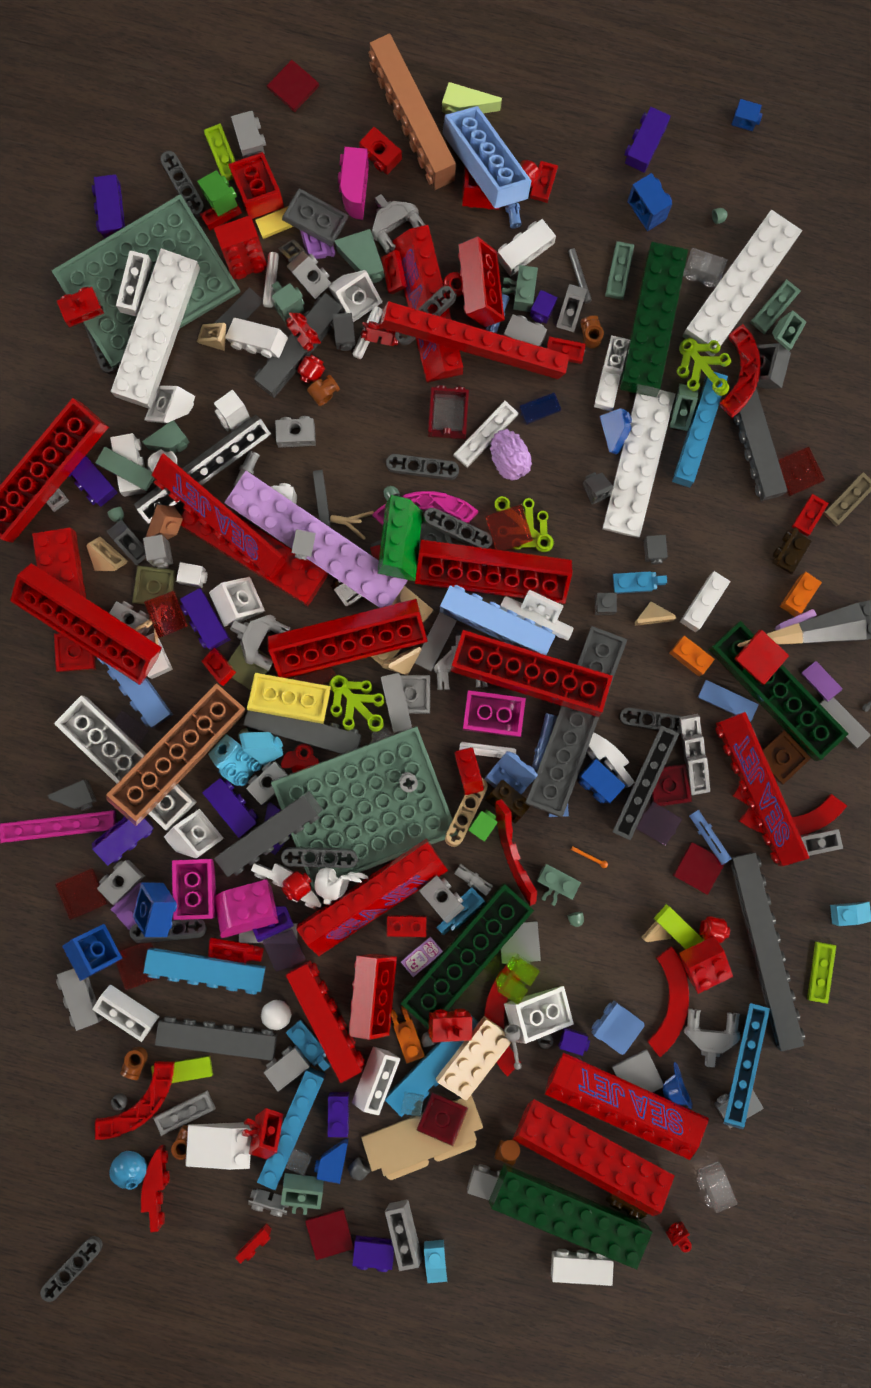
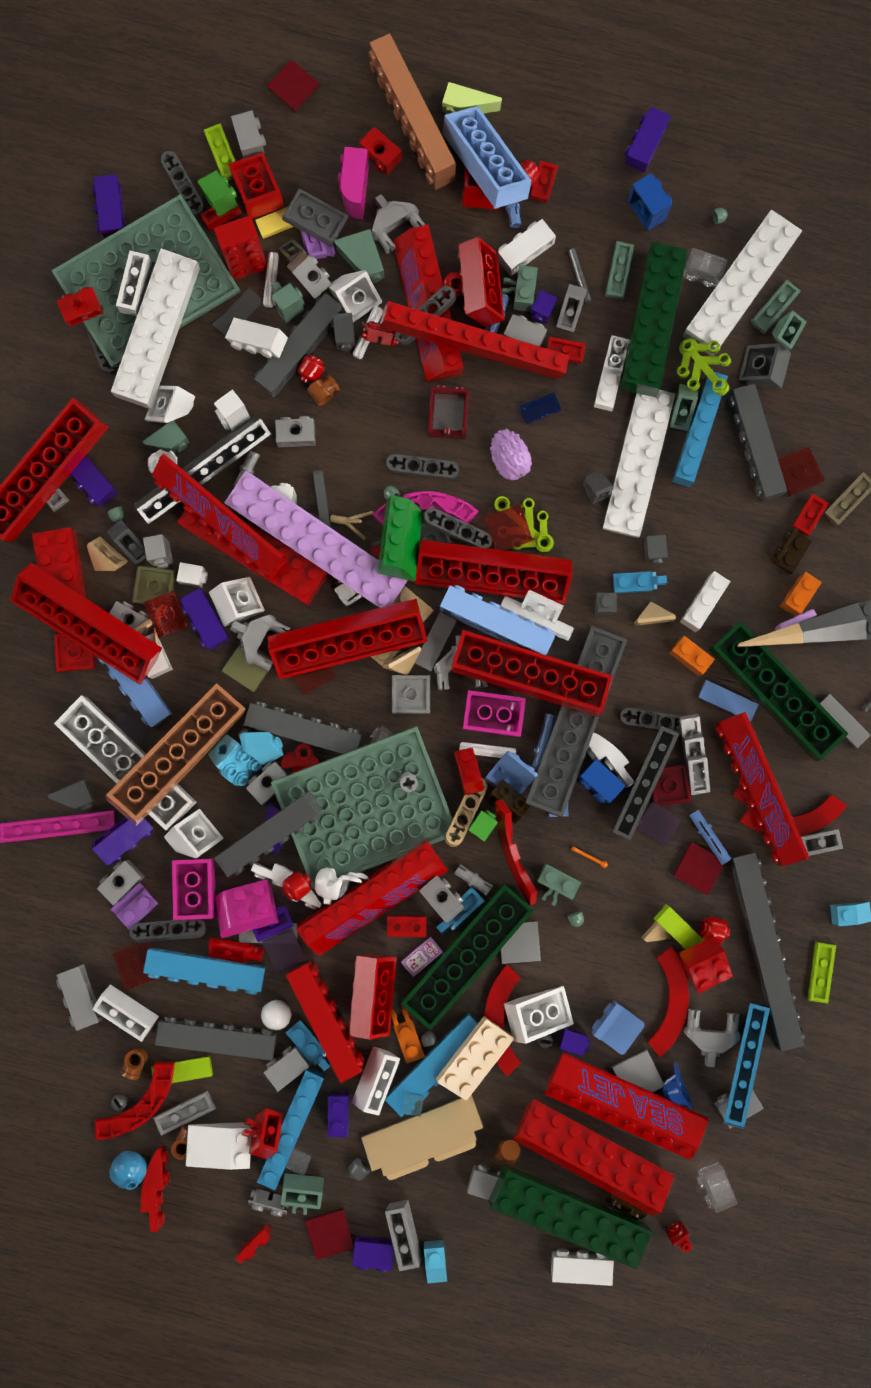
dark grey beam [40,1236,103,1302] -> none
clear red tile [55,868,107,920] -> none
blue brick [62,924,122,981] -> none
sand green tile [95,447,154,492] -> none
white brick [110,433,146,497] -> none
blue brick [133,882,177,937] -> none
nougat slope [146,504,183,540] -> none
tan slope [197,323,226,351] -> none
red plate [201,648,236,686] -> none
dark purple brick [202,778,259,838] -> none
light yellow tile [247,673,331,724] -> none
dark grey beam [281,847,358,868] -> none
red hinge [286,312,322,351] -> none
light grey brick [291,529,316,560] -> none
blue slope [314,1138,349,1184] -> none
lime plant [330,675,384,732] -> none
red plate [381,250,407,294] -> none
light grey tile [381,673,412,733] -> none
dark red tile [416,1093,468,1146] -> none
red brick [429,1009,472,1042] -> none
white tile [453,401,519,468] -> none
clear neon green piece [496,954,540,1005] -> none
light grey hinge [504,1025,522,1070] -> none
dark orange piece [580,316,604,349] -> none
slope [600,408,632,454] -> none
red tile [719,324,761,418] -> none
blue brick [731,99,763,131] -> none
red tile [735,630,789,685] -> none
reddish brown plate [762,730,811,785] -> none
medium lavender tile [801,661,842,702] -> none

